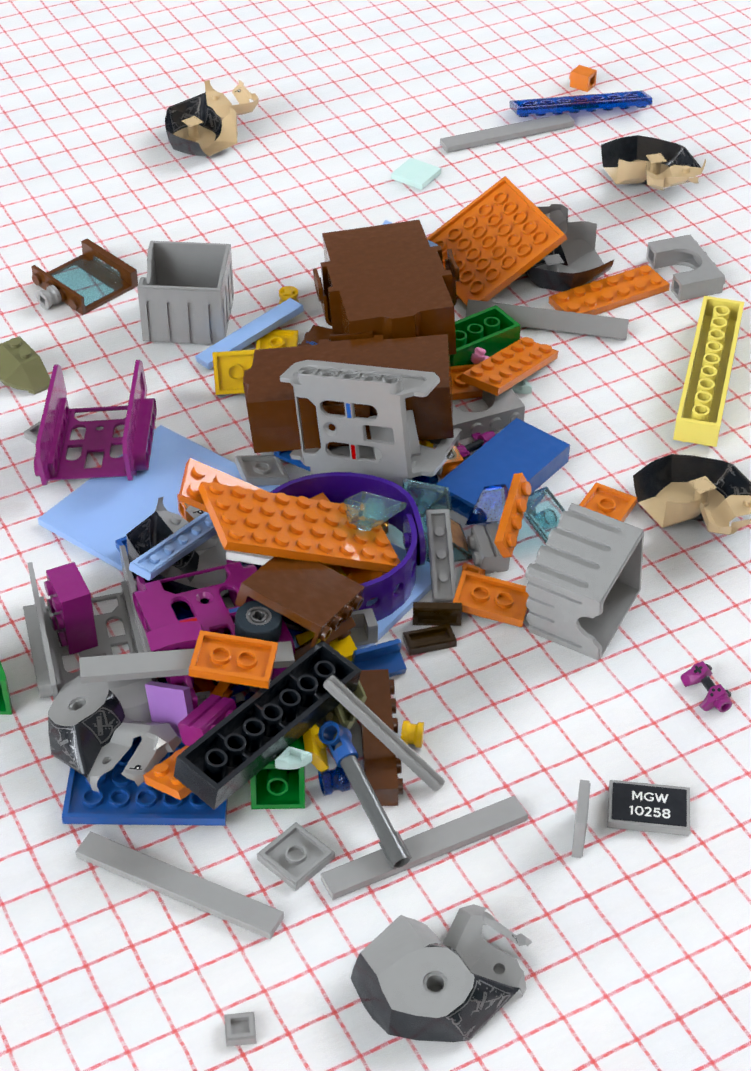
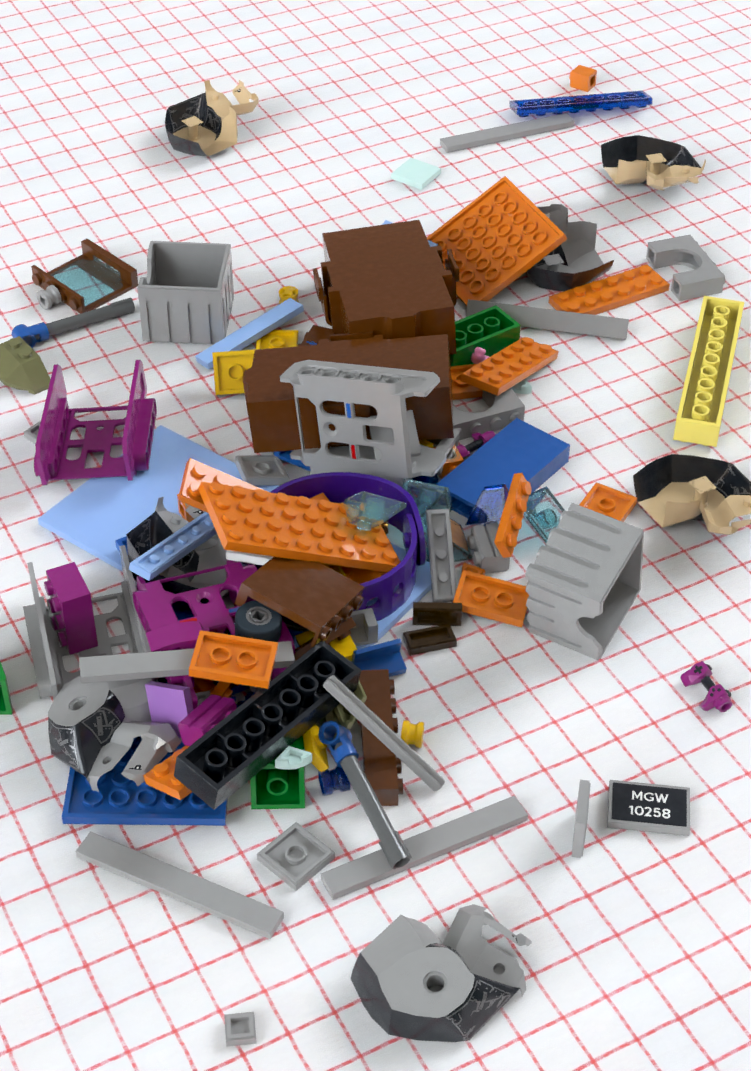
none -> dark grey piece [11,297,135,348]

